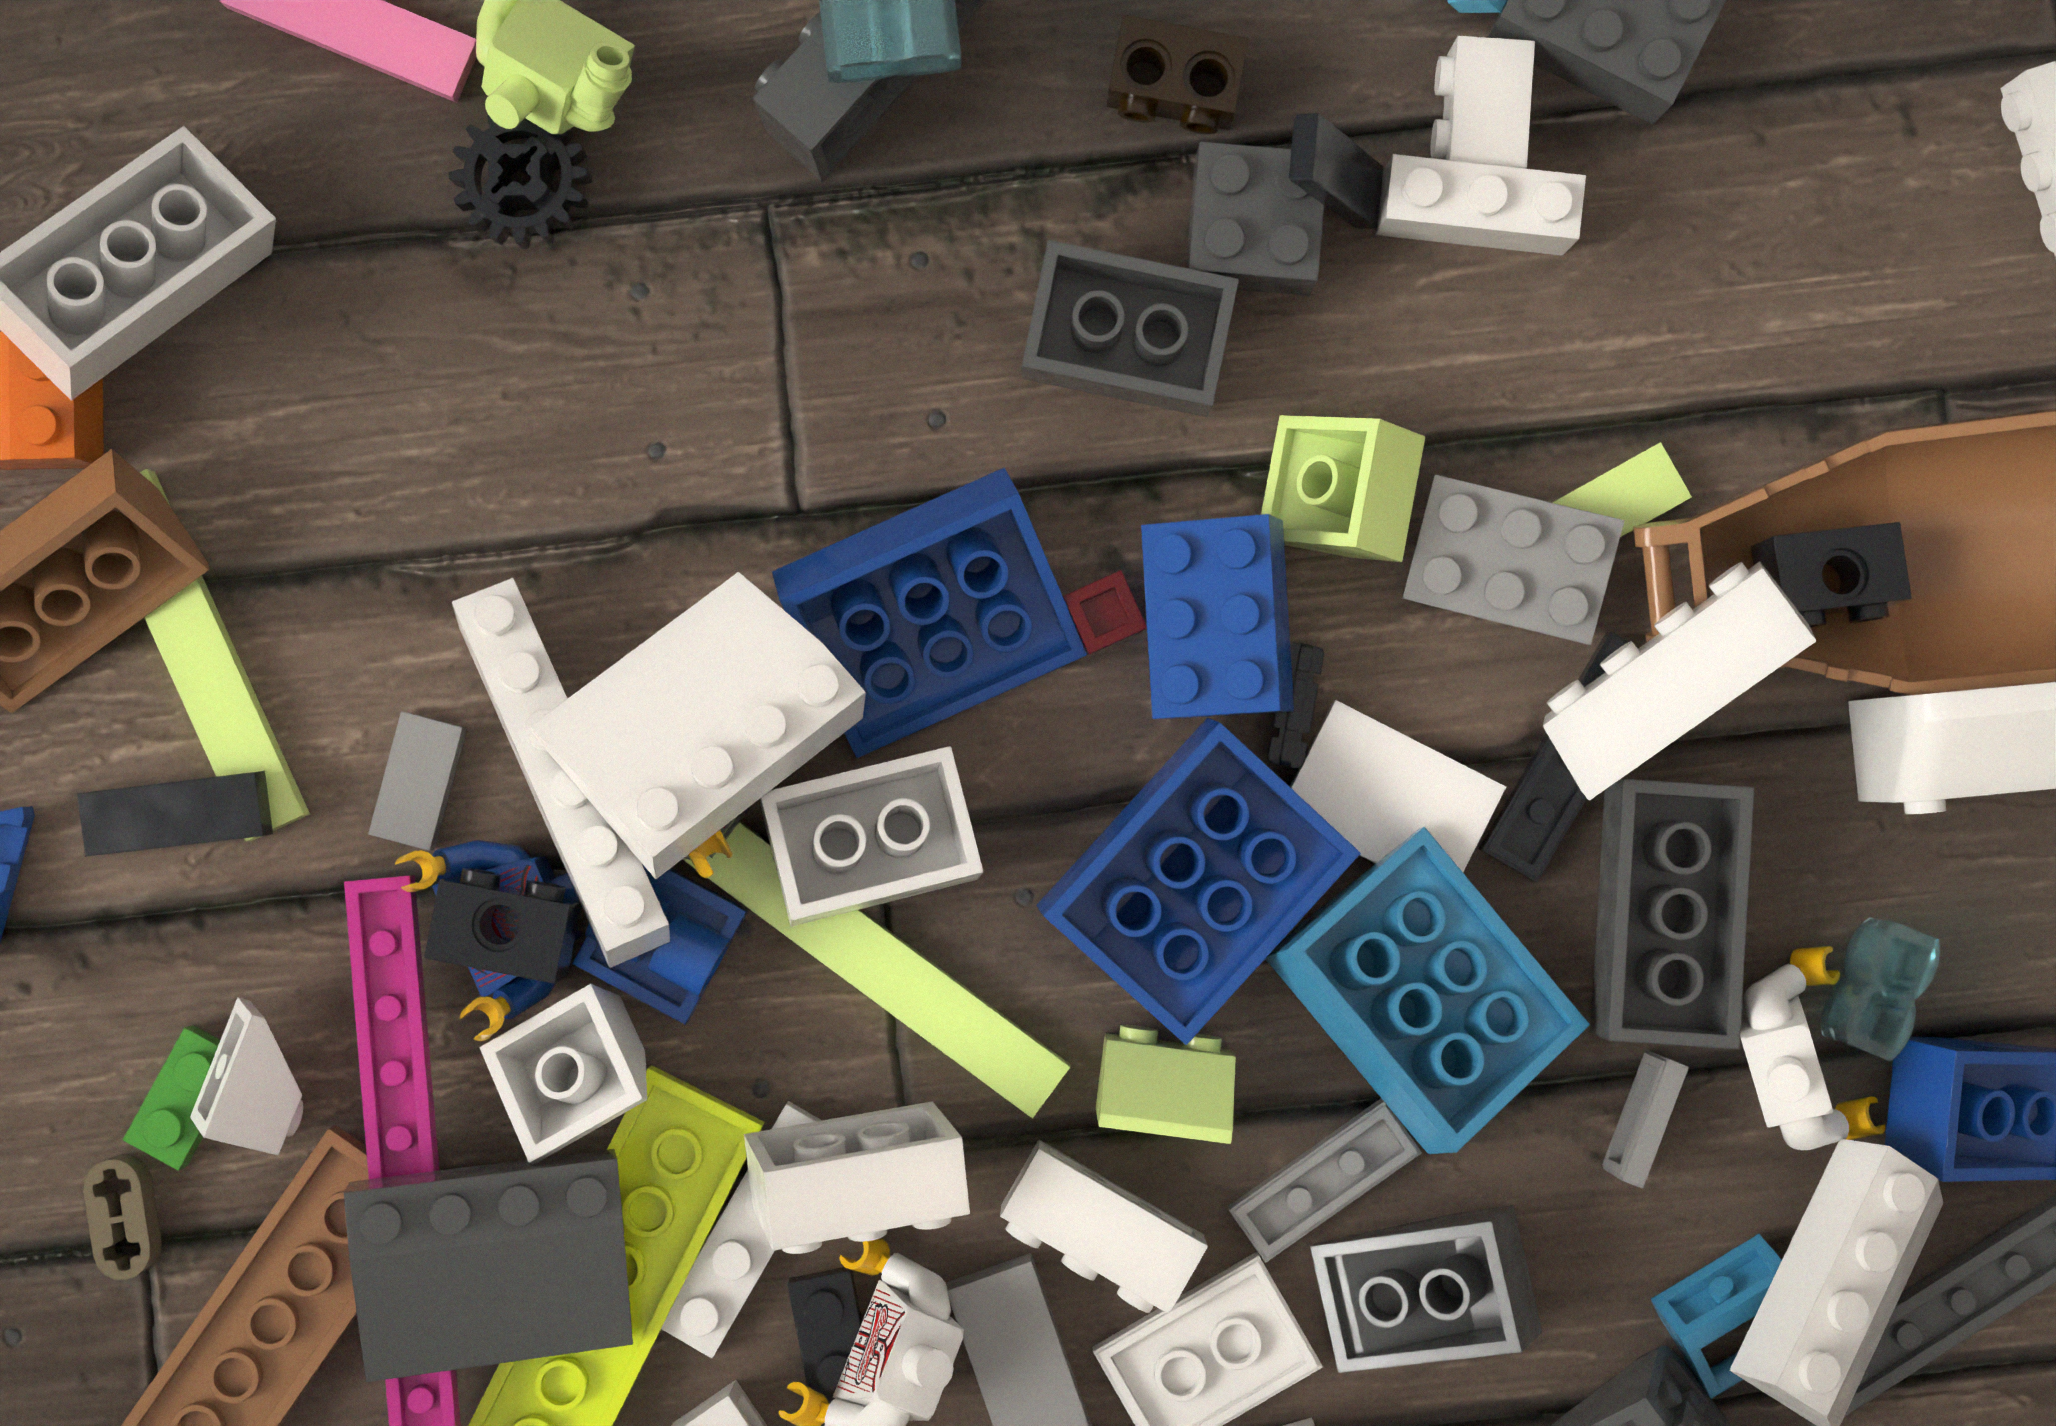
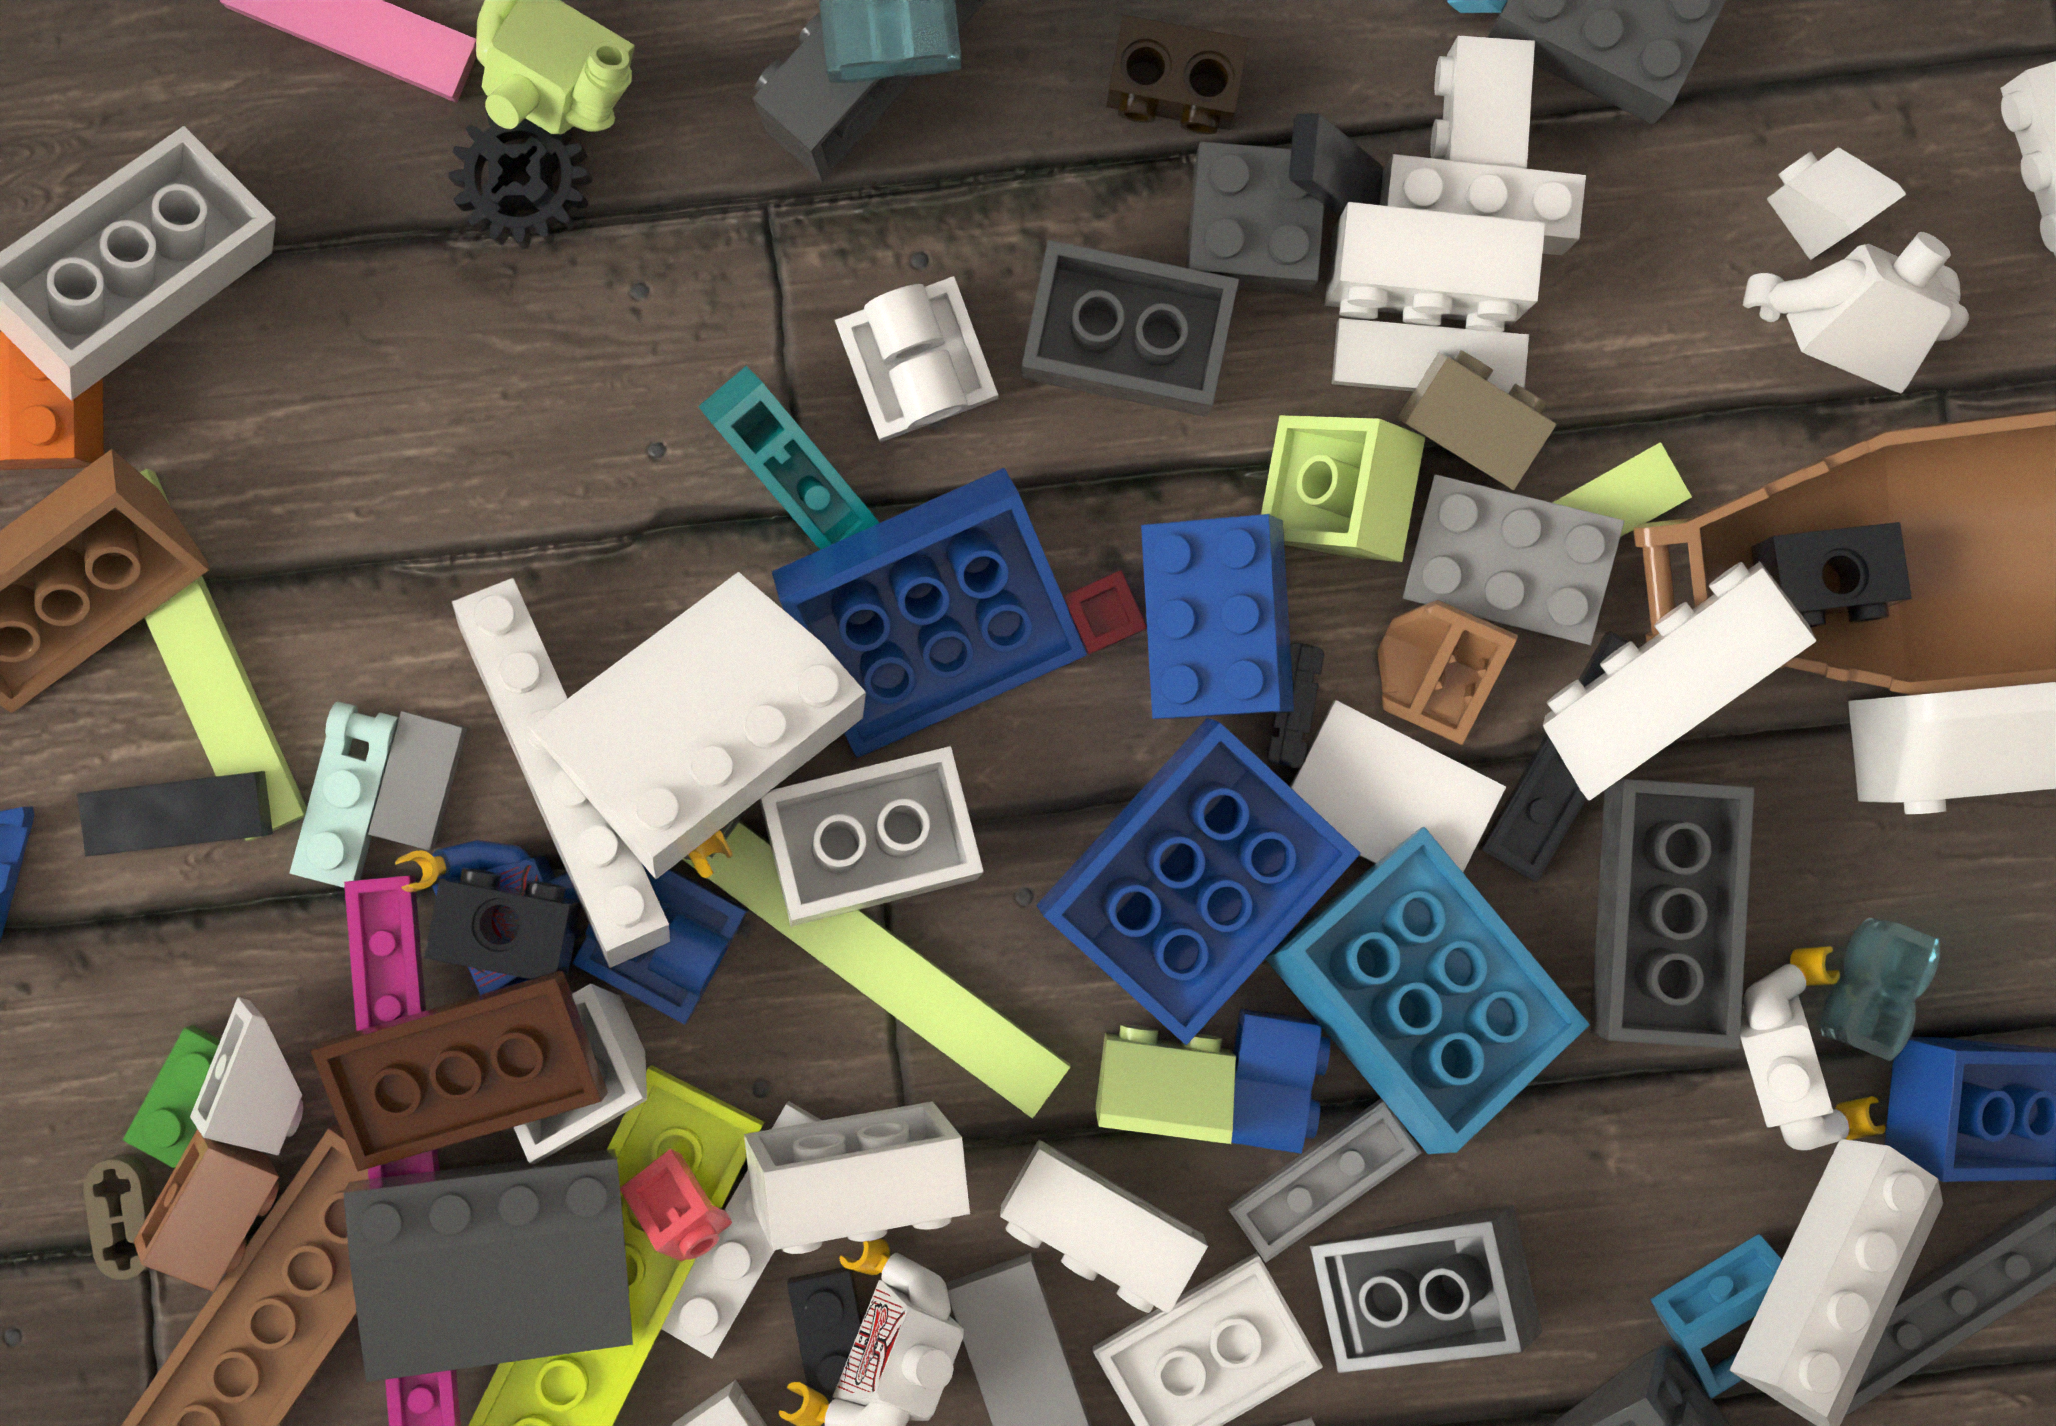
light grey tile [1602,1050,1689,1188] -> none
none -> nougat brick [134,1129,279,1292]
none -> light aqua plate [290,701,399,888]
none -> reddish brown plate [311,970,608,1171]
none -> coral bracket [620,1149,732,1261]
none -> teal slope [698,365,880,550]
none -> white plate [835,276,999,443]
none -> blue brick [1231,1008,1330,1154]
none -> white brick [1324,202,1546,332]
none -> white tile [1332,318,1529,393]
none -> medium nougat slope [1377,600,1518,745]
none -> dark tan brick [1397,350,1557,490]
none -> white torso [1743,232,1969,394]
none -> white slope [1767,147,1906,260]

